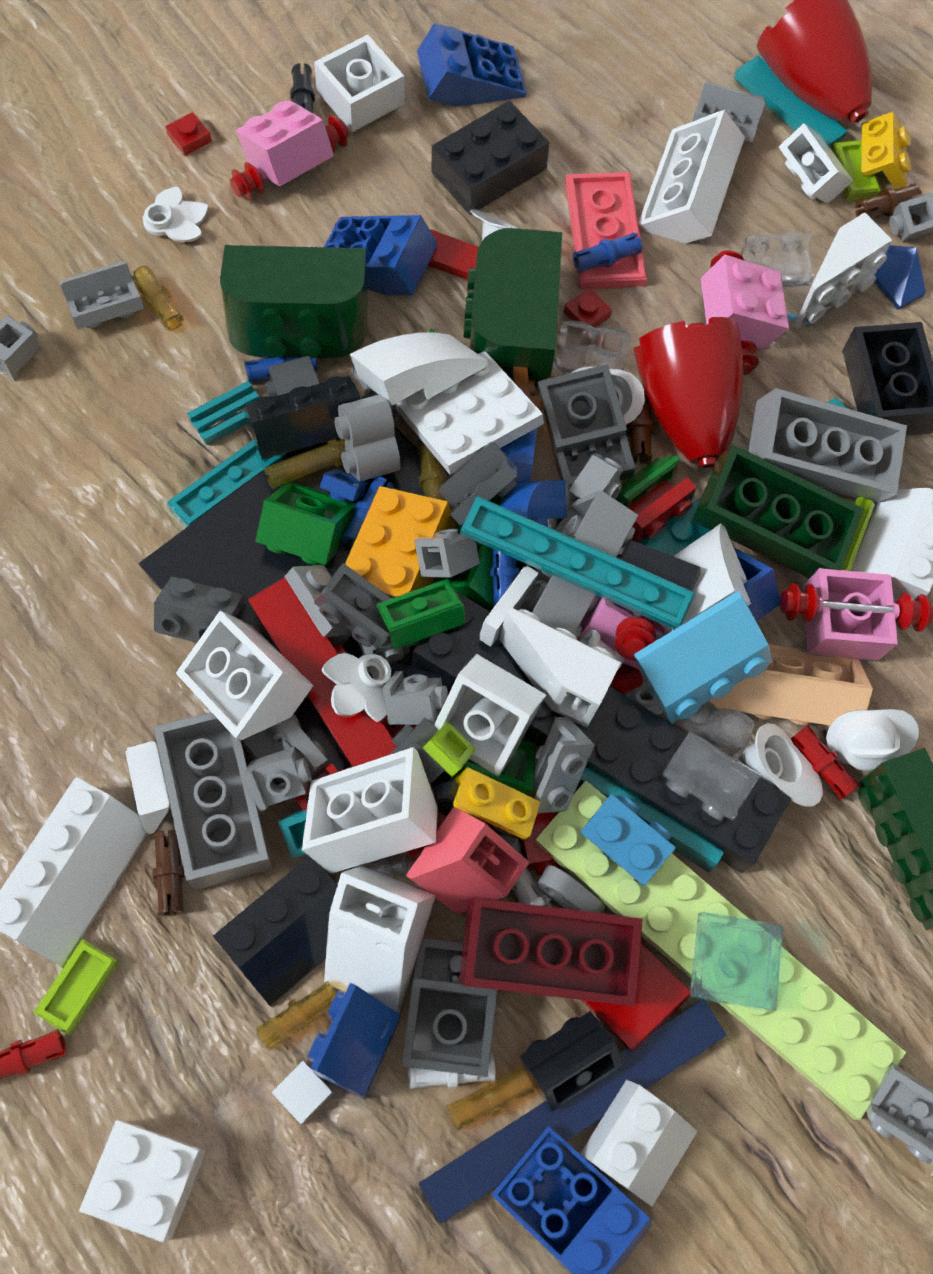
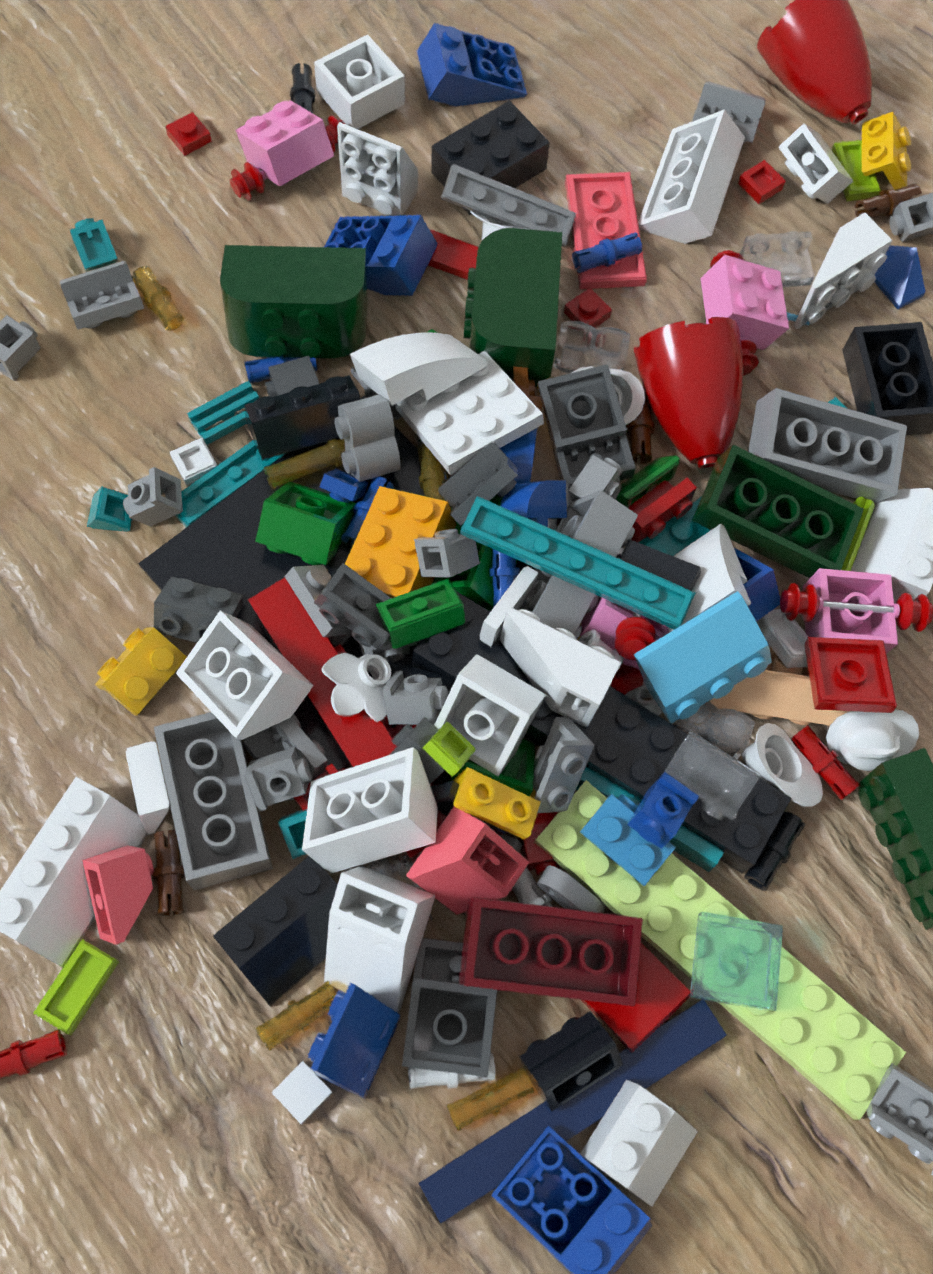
white brick [79,1120,206,1242] -> none
white plate [143,187,208,242] -> none
teal tile [734,55,847,149] -> none
none -> teal bracket [70,218,118,272]
none -> coral slope [82,845,154,945]
none -> teal slope [87,486,132,532]
none -> yellow bracket [95,627,187,715]
none -> light grey brick [123,467,183,527]
none -> white tile [170,438,218,486]
none -> white slope [337,122,418,216]
none -> light grey tile [441,164,576,247]
none -> blue brick [627,772,699,849]
none -> red plate [738,160,786,204]
none -> black pin [744,811,805,891]
none -> white tile [757,609,808,668]
none -> red tile [804,637,897,713]

